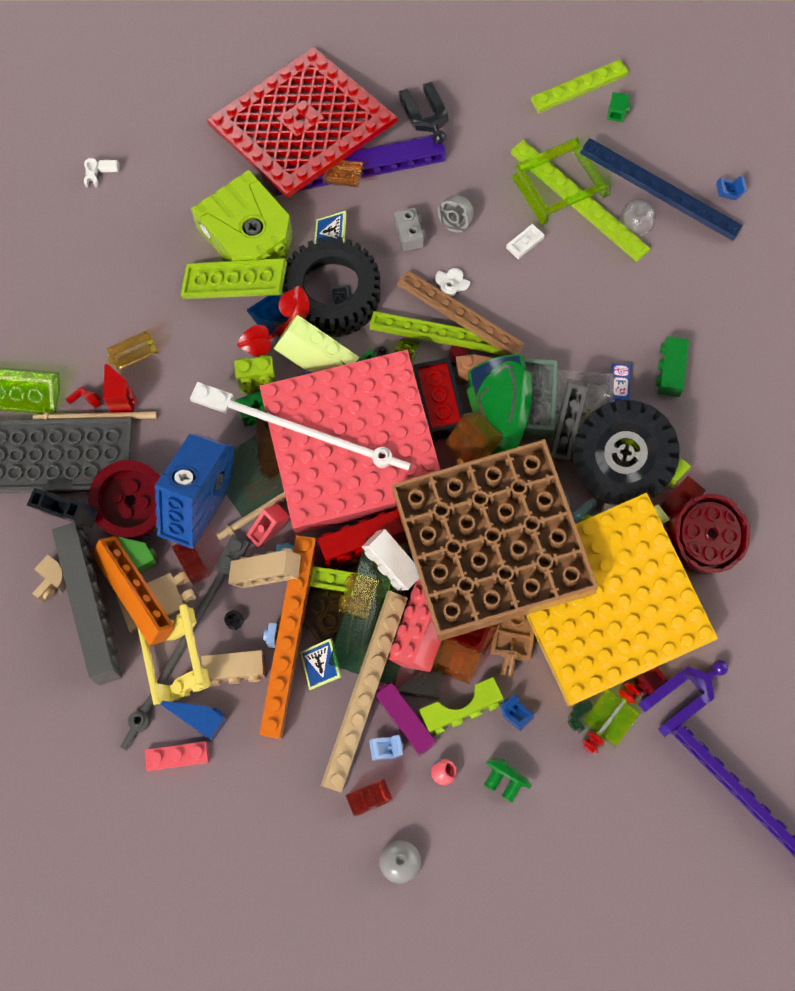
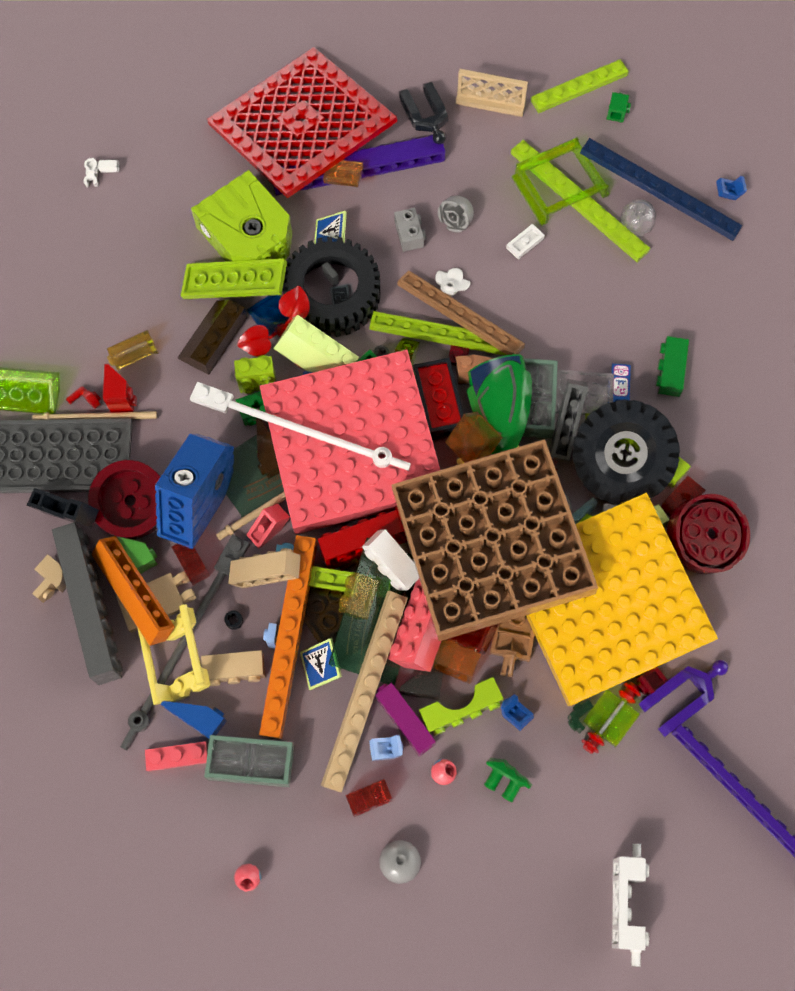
none -> dark brown slope [178,300,247,375]
none -> clear brick [204,735,294,787]
none -> coral piece [234,863,261,891]
none -> dark grey tile [322,262,339,287]
none -> tan fence [456,69,528,117]
none -> white brick [612,844,649,967]

